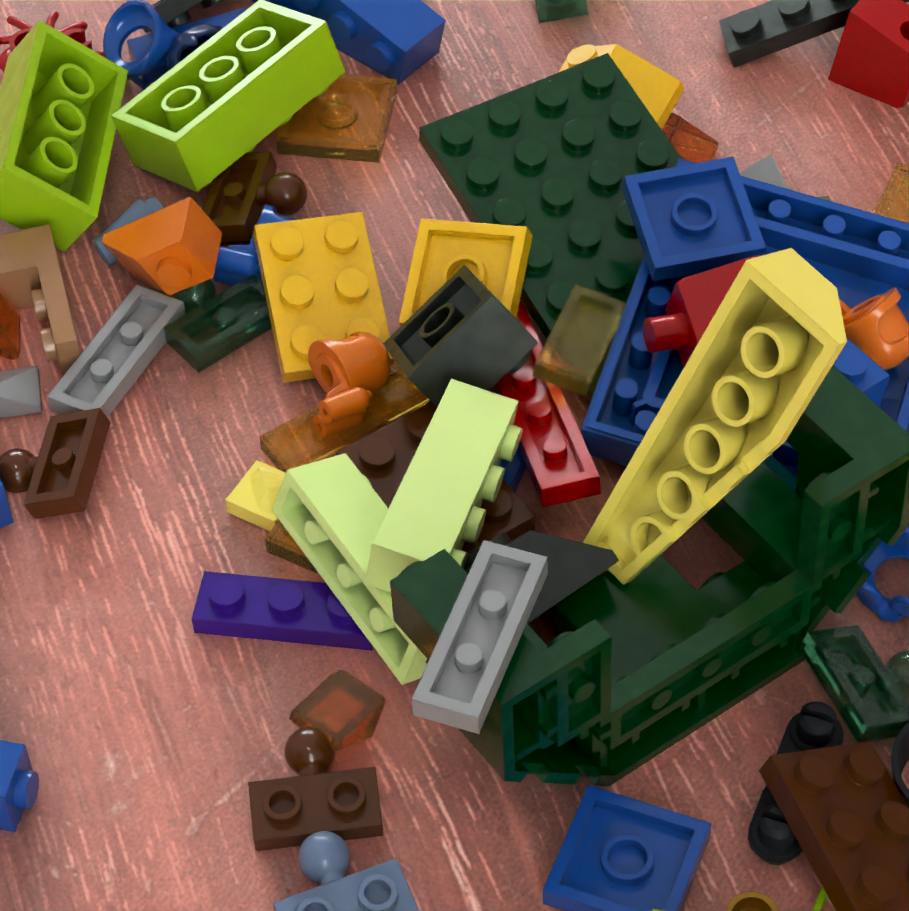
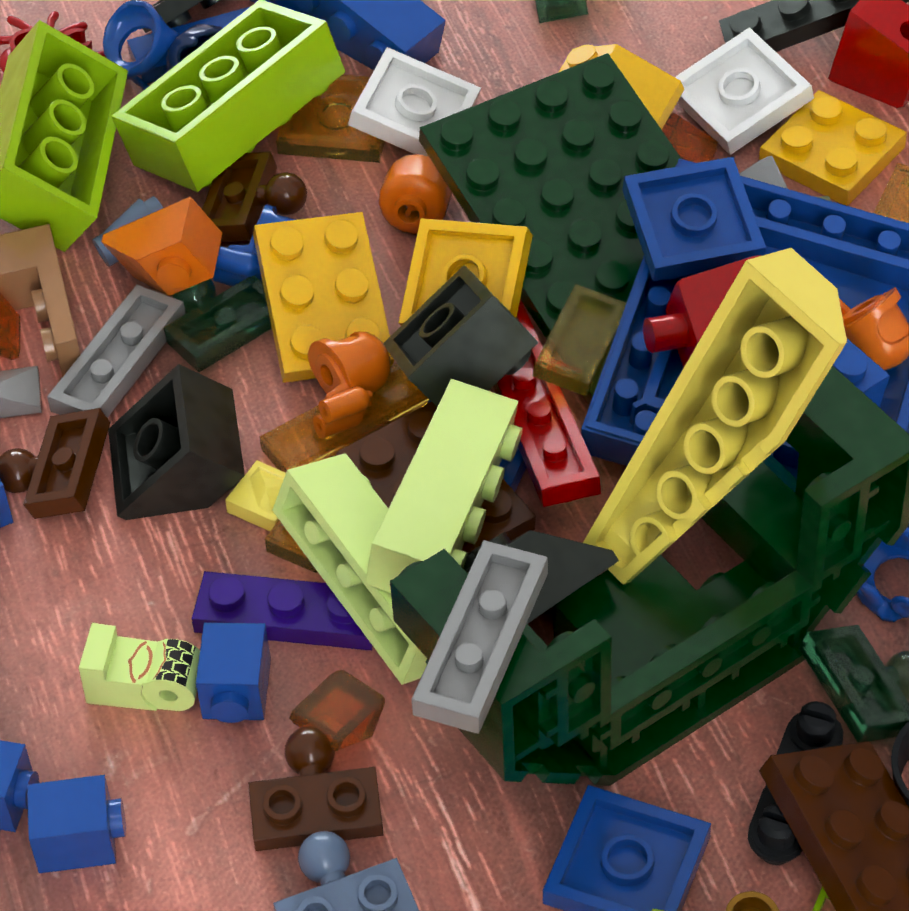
none -> blue brick [27,775,126,874]
none -> yellowish green leg [79,623,200,711]
none -> pearl dark grey slope [108,364,245,520]
none -> blue brick [196,622,271,723]
none -> white plate [348,47,481,156]
none -> orange head [379,154,452,234]
none -> white plate [675,27,814,155]
none -> yellow plate [759,90,907,206]

